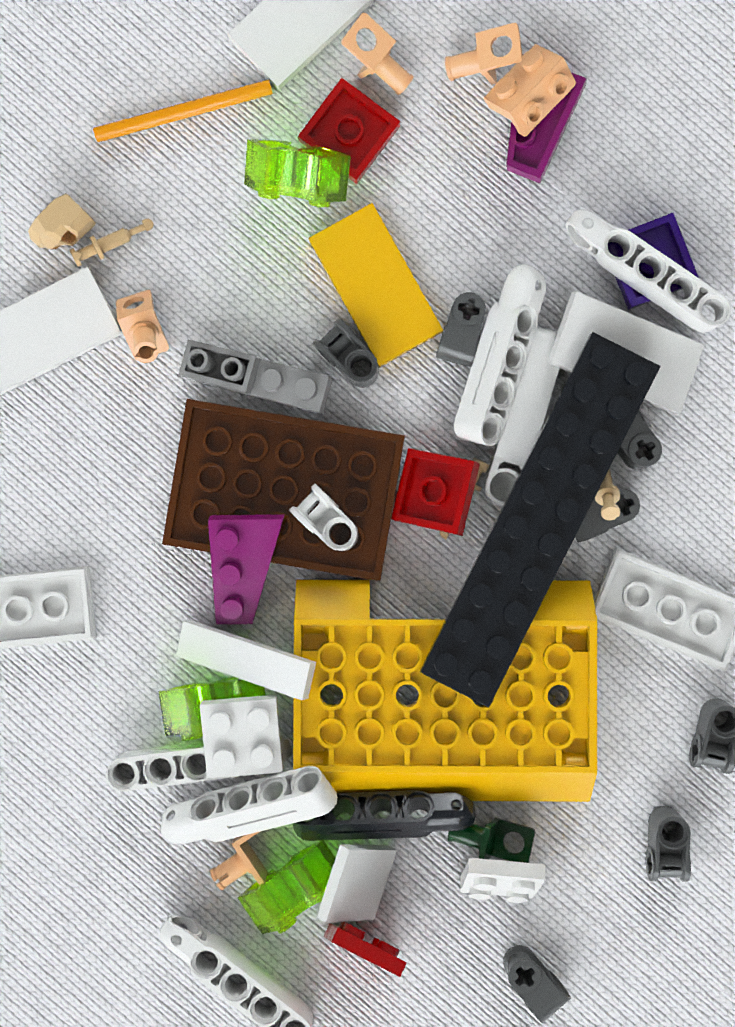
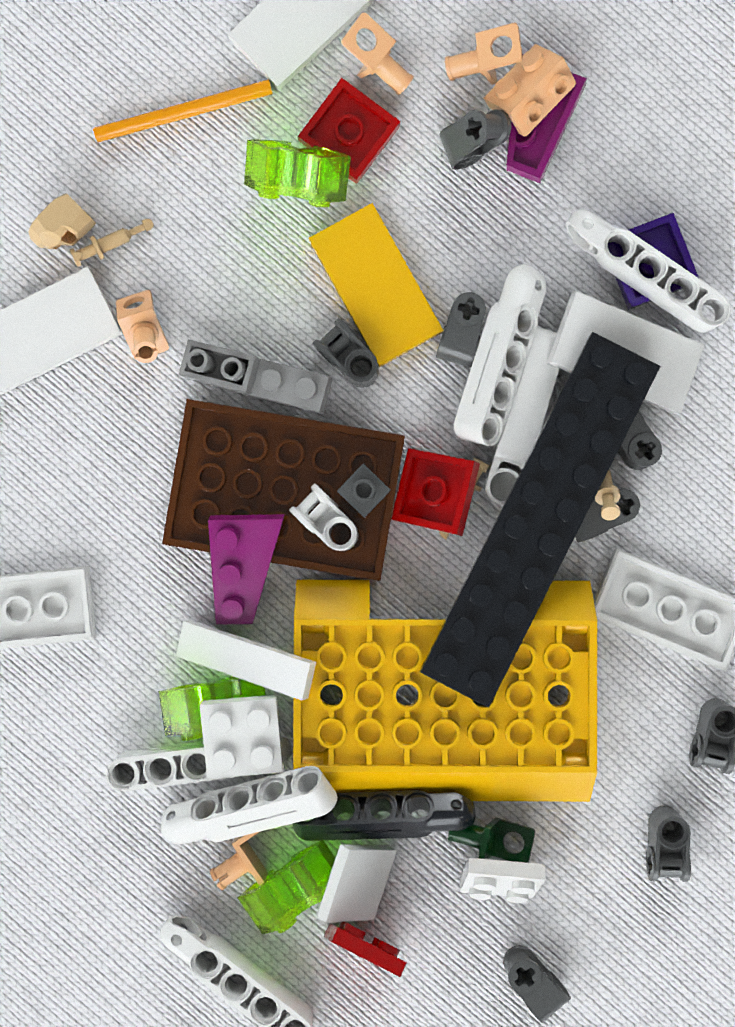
none -> dark grey brick [337,464,391,518]
none -> dark grey piece [439,109,511,170]

